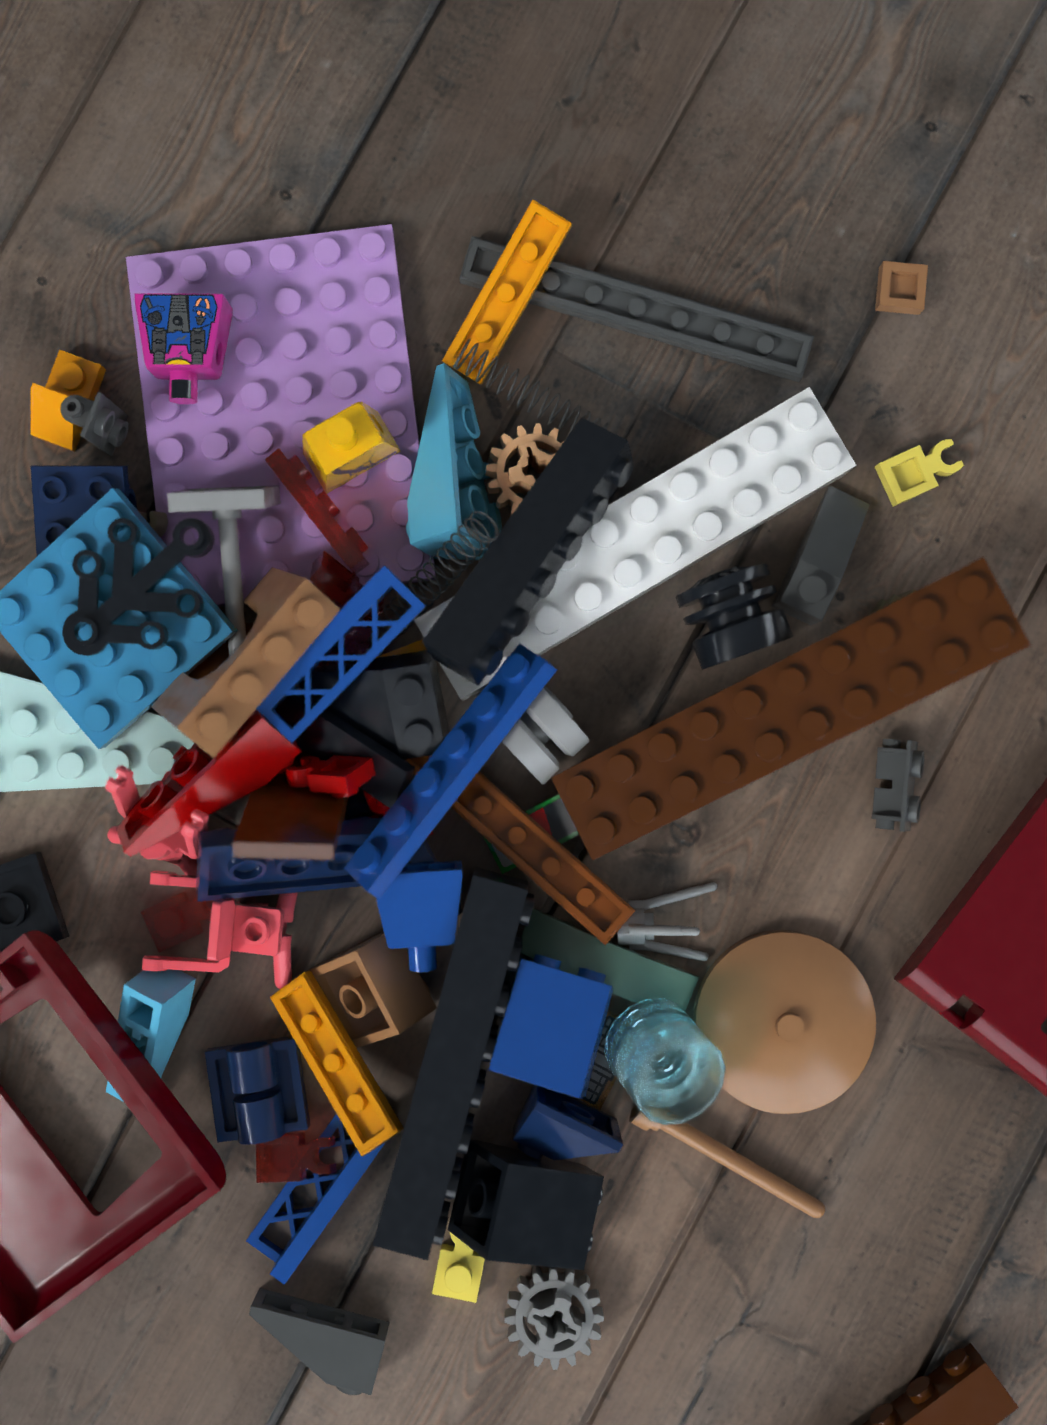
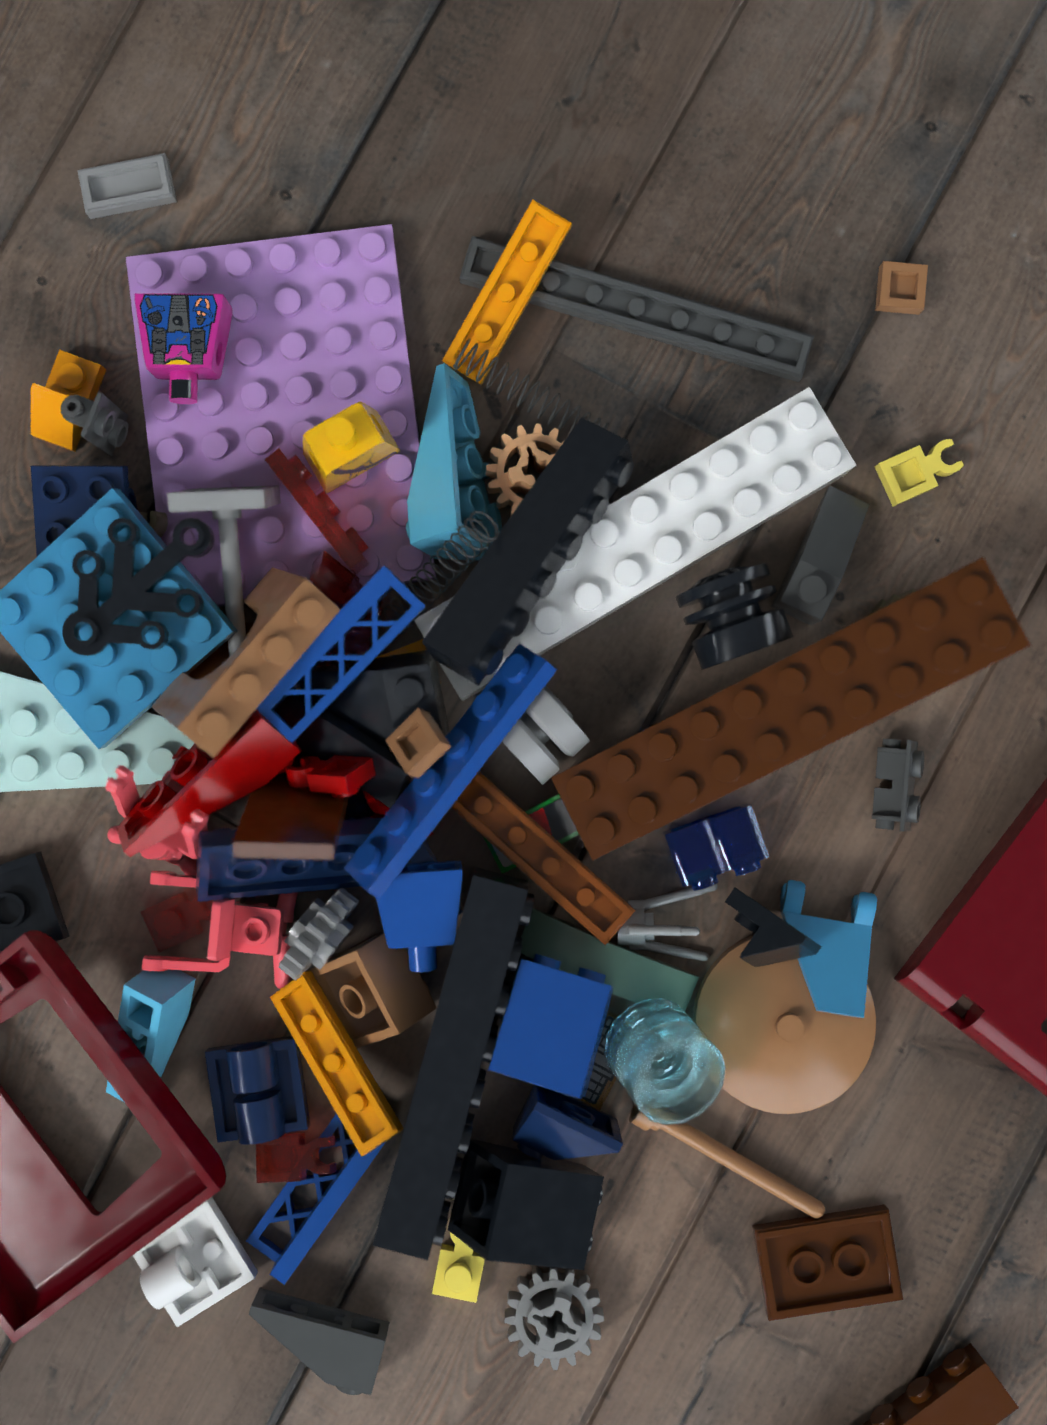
none -> light grey tile [77,153,177,219]
none -> white plate [133,1197,258,1327]
none -> light grey gear [279,888,359,981]
none -> medium nougat plate [385,708,451,779]
none -> clear blue brick [663,803,770,891]
none -> black slope [725,887,822,967]
none -> reddish brown tile [752,1204,903,1321]
none -> dark azure flag [780,880,877,1018]

